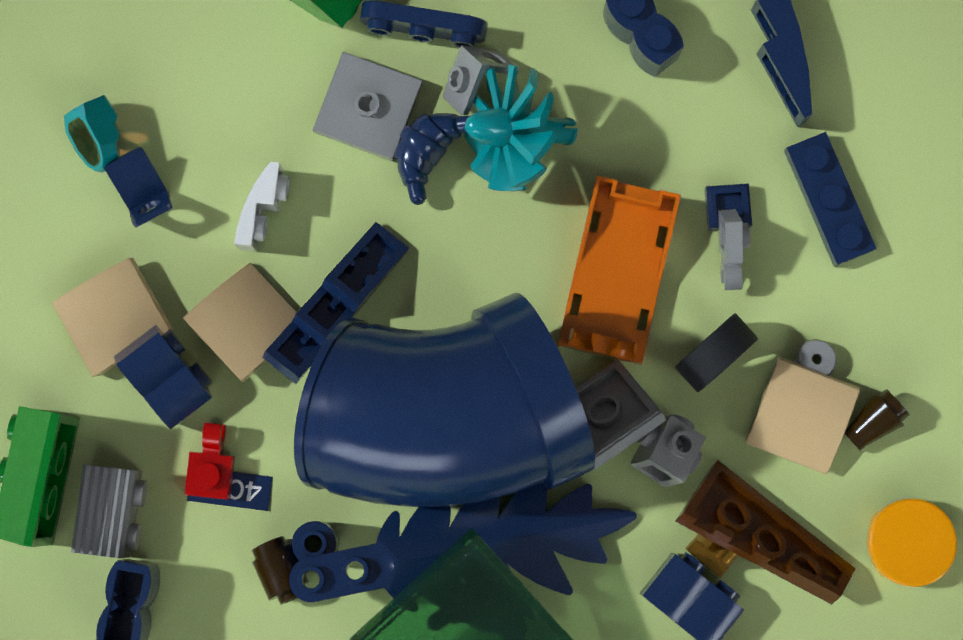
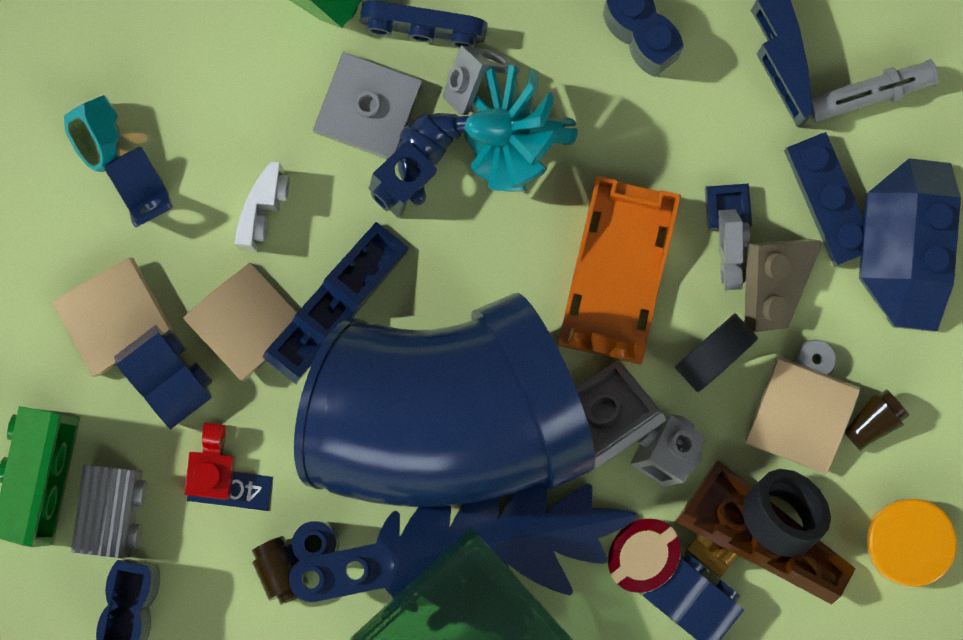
none -> dark blue bracket [369,142,437,218]
none -> sticker [608,519,681,593]
none -> black tyre [742,469,831,557]
none -> dark tan wing [744,239,821,332]
none -> light grey pin [811,59,939,123]
none -> dark blue wedge [859,158,961,332]

